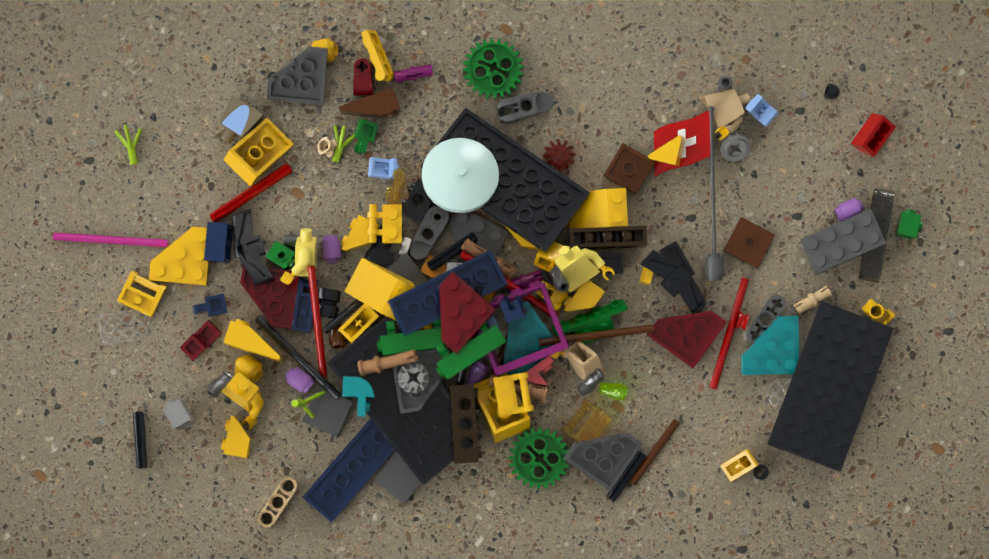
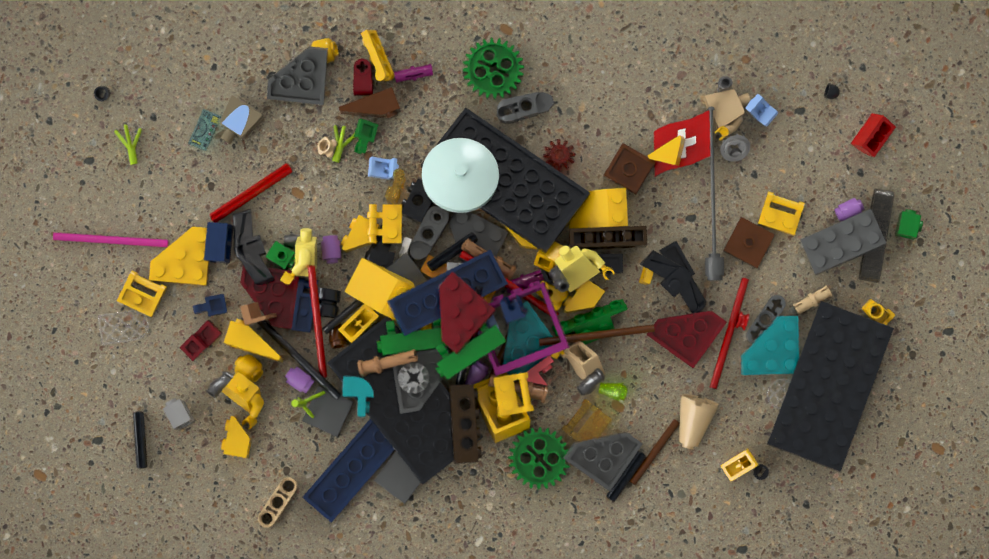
yellow slope [223,118,294,187] -> none
none -> black hinge [94,86,111,101]
none -> clear light blue tile [188,109,221,152]
none -> medium nougat panel [240,302,277,325]
none -> tan cone [679,394,718,449]
none -> yellow plate [758,191,805,236]

